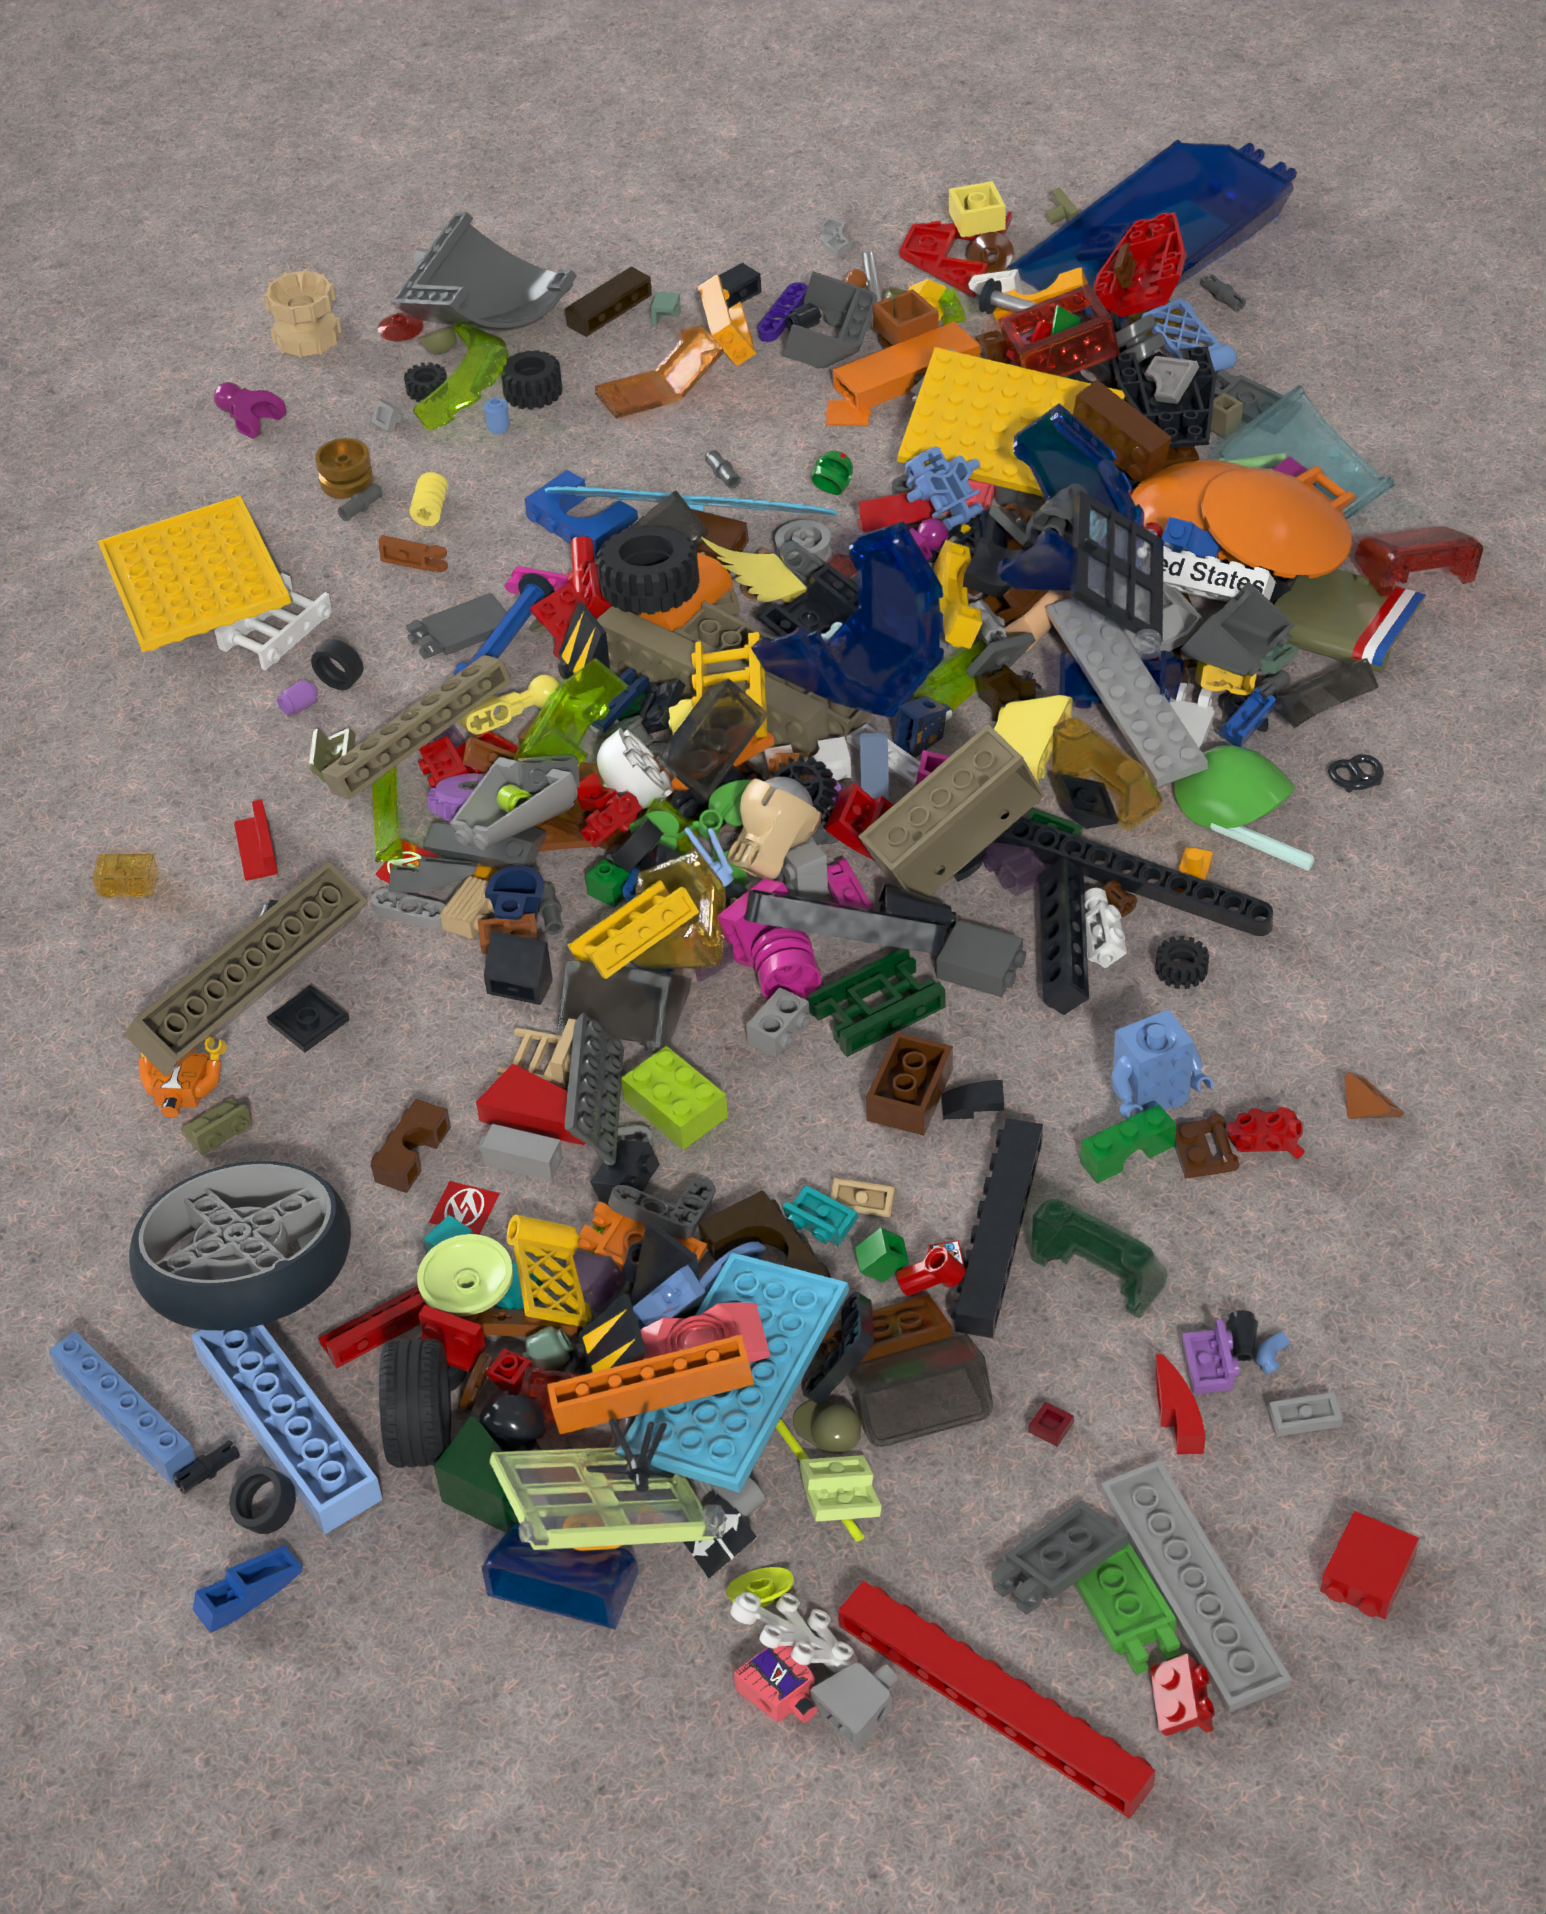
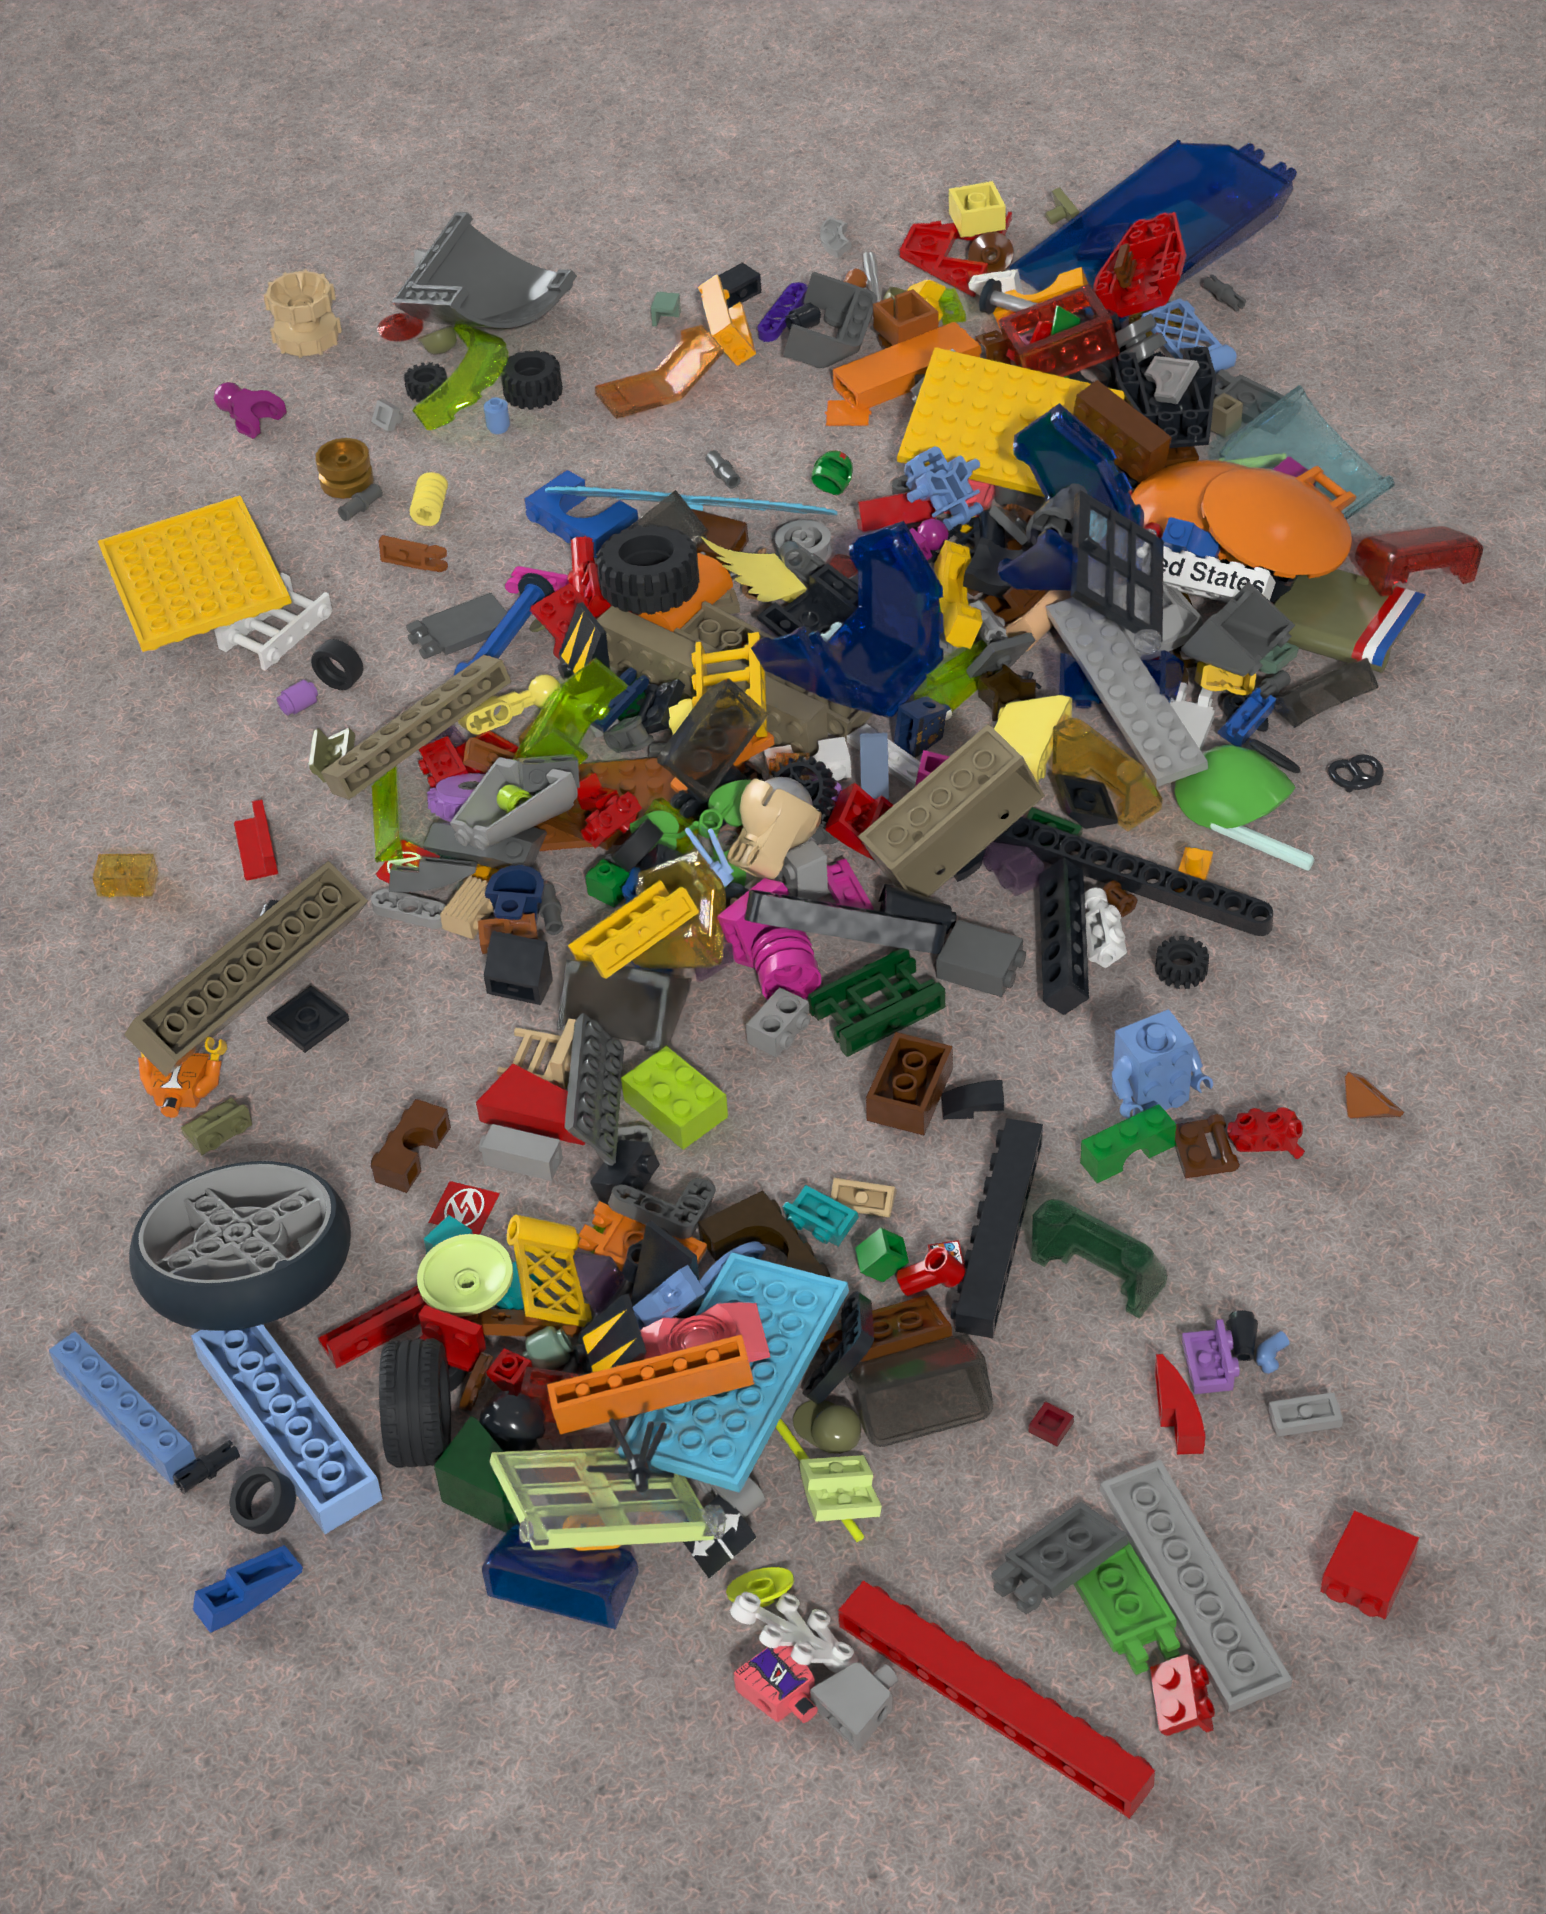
dark brown brick [565,266,652,337] -> none
white cylinder [597,728,673,809] -> none
none -> black tyre [1250,739,1301,773]

